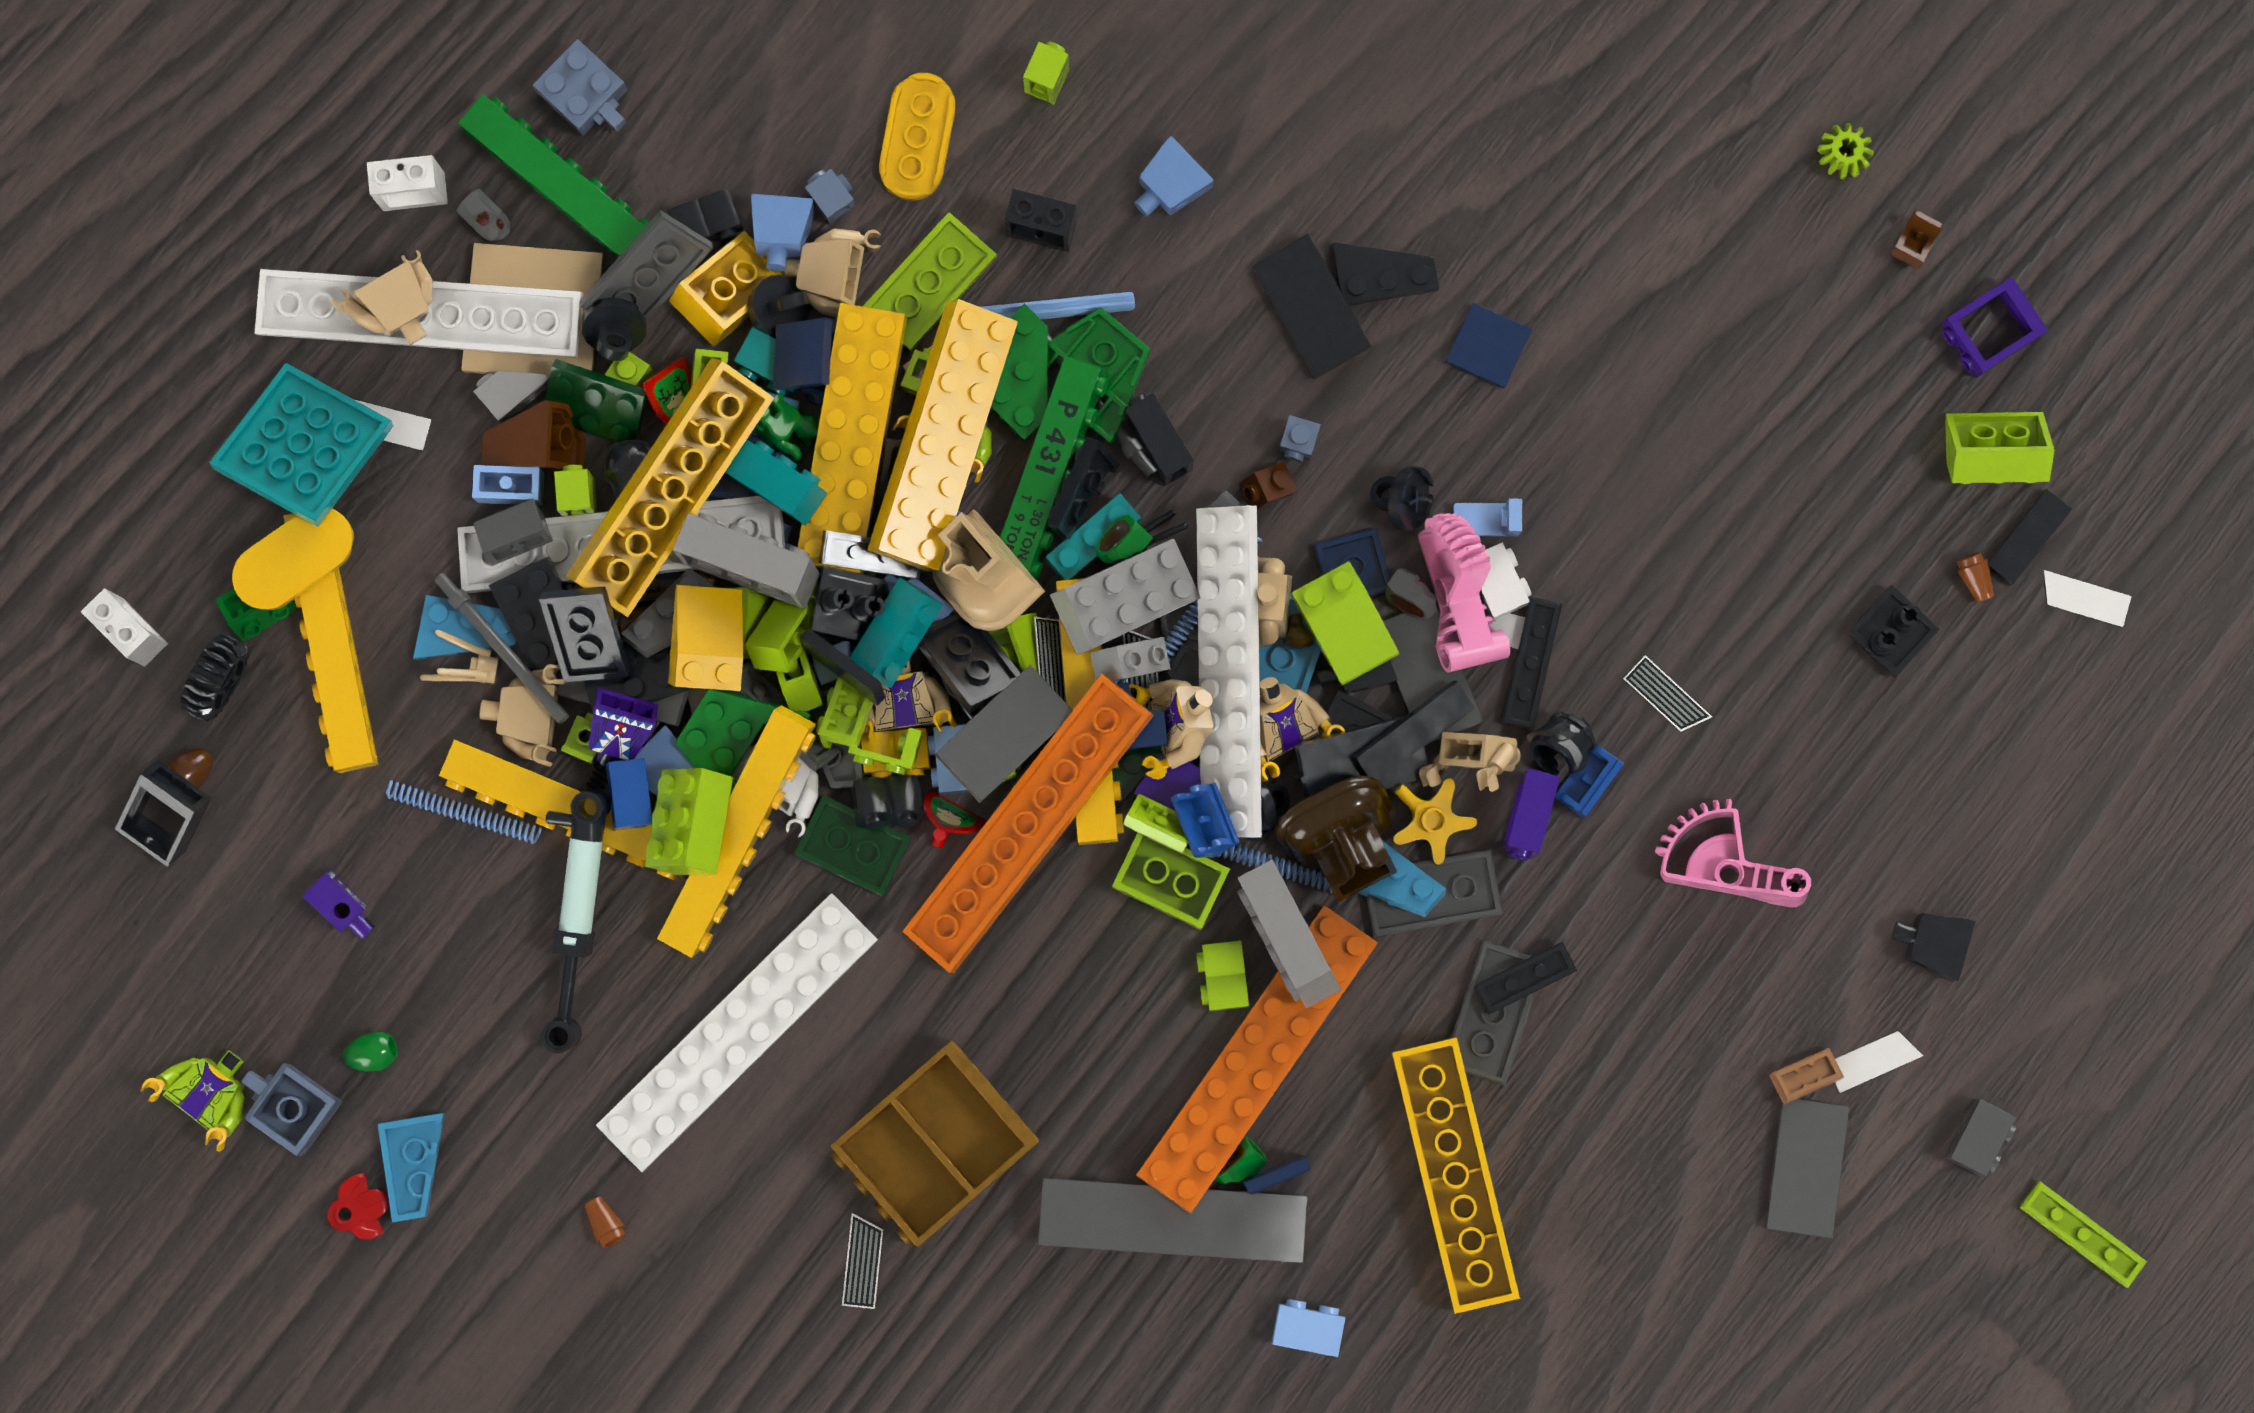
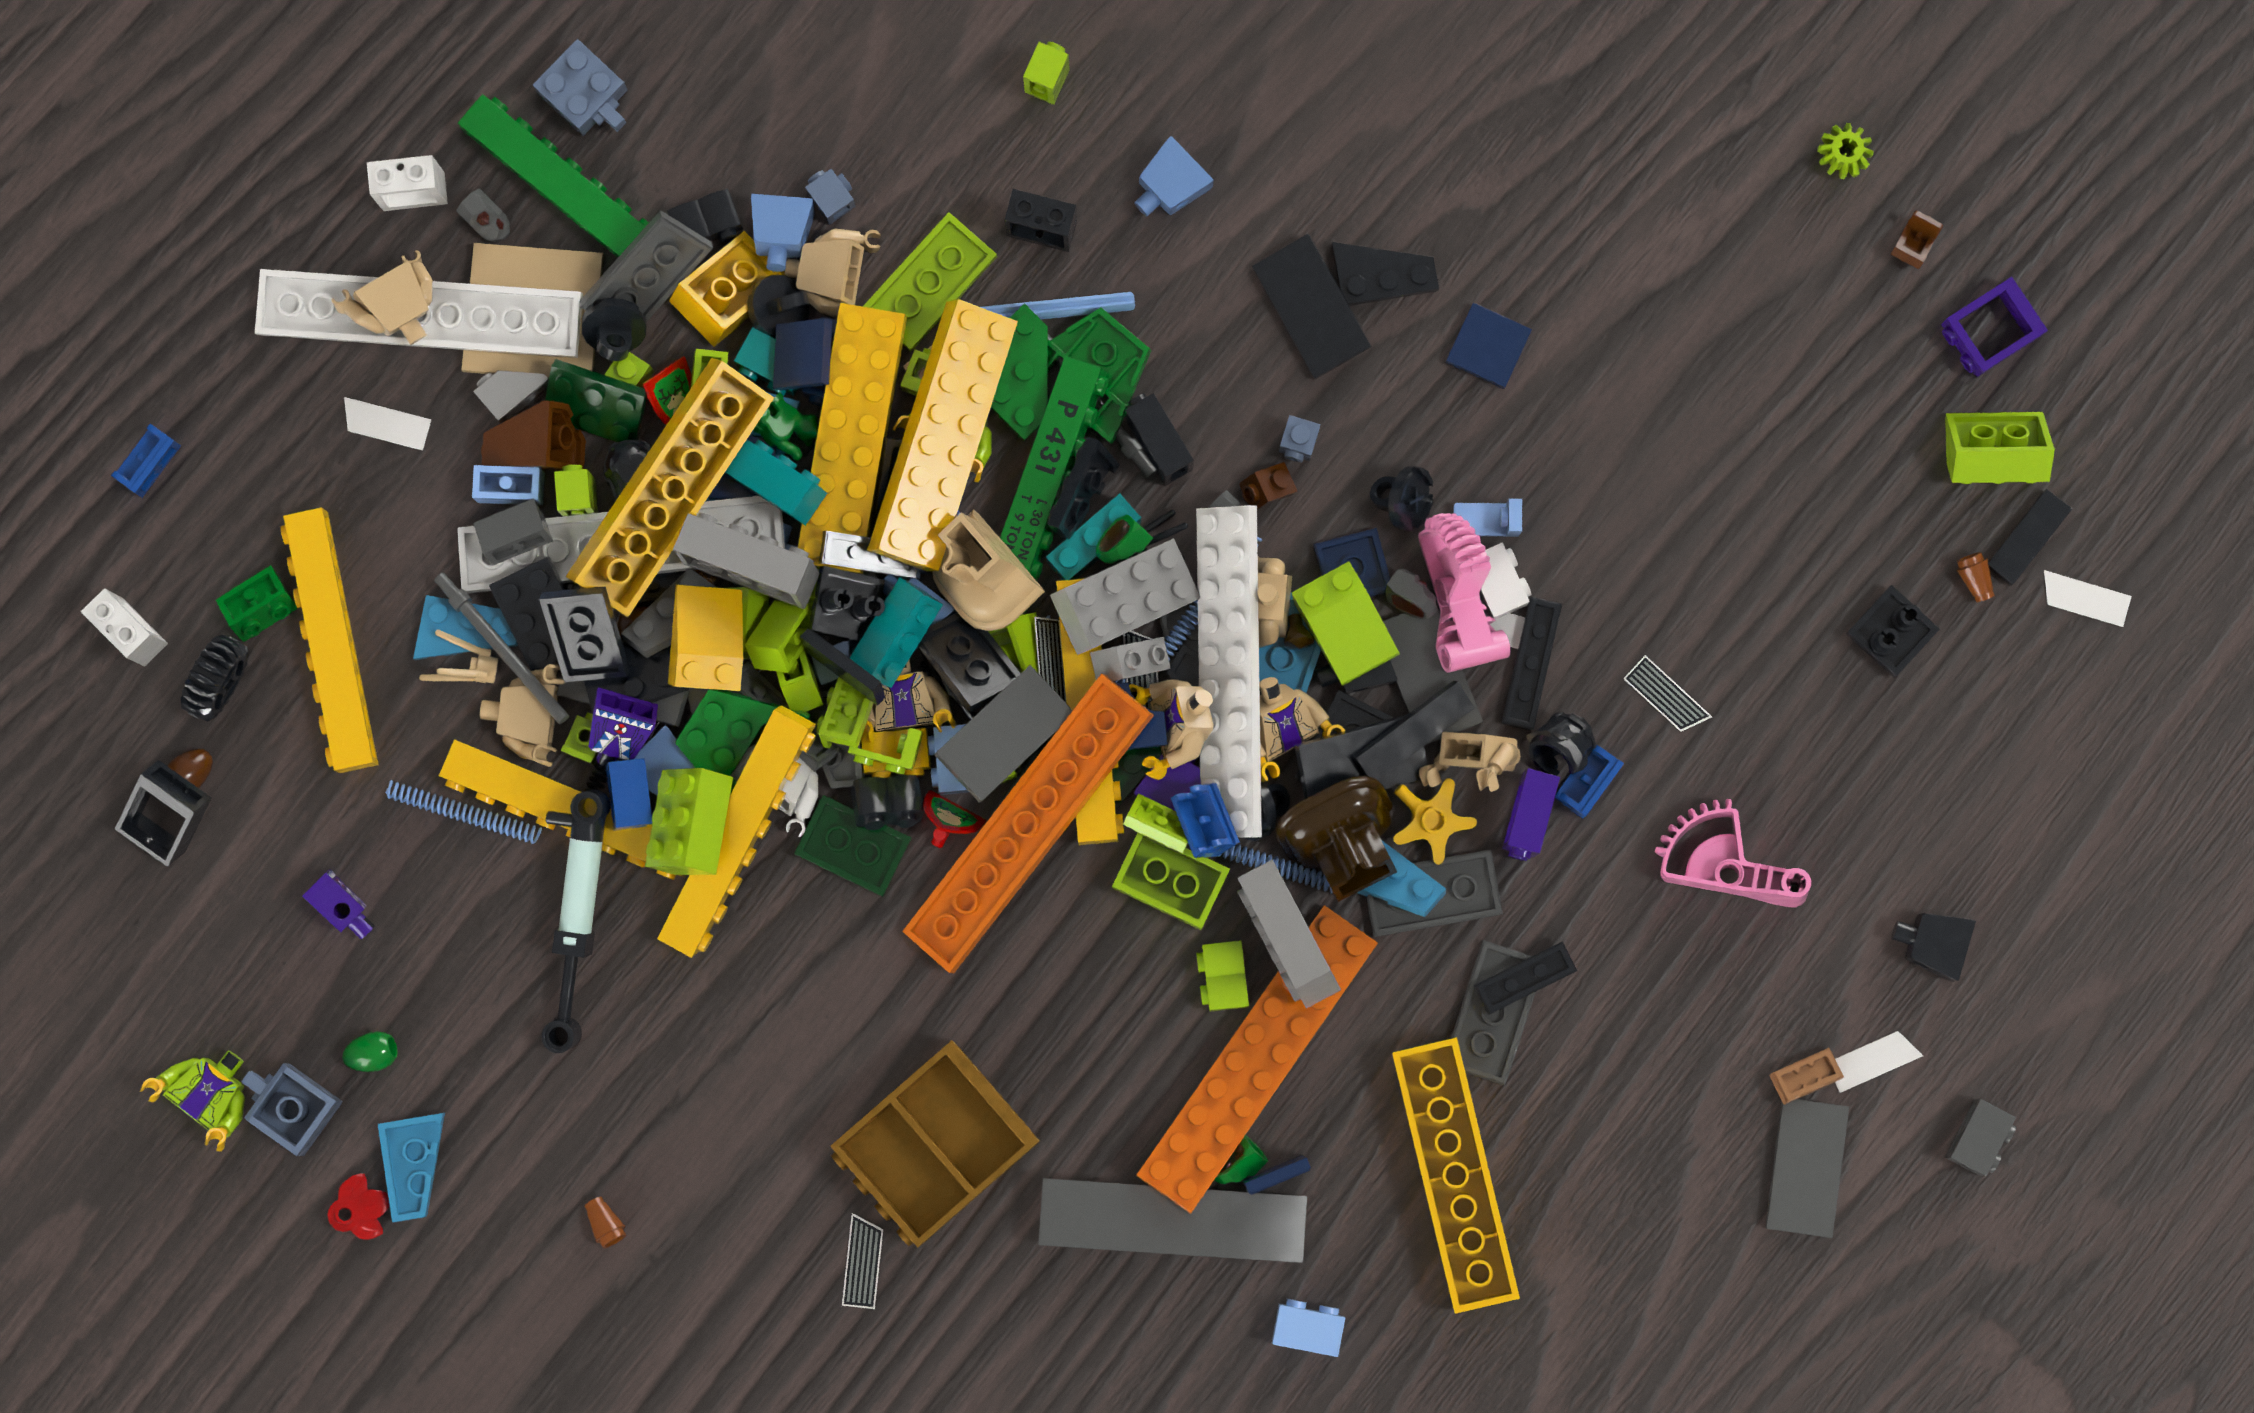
teal plate [209,363,394,527] -> none
yellow tile [232,509,354,610] -> none
white plate [596,893,878,1172] -> none
yellow tile [879,73,956,201] -> none
lime tile [2019,1181,2147,1288] -> none
none -> blue hinge [111,424,181,498]

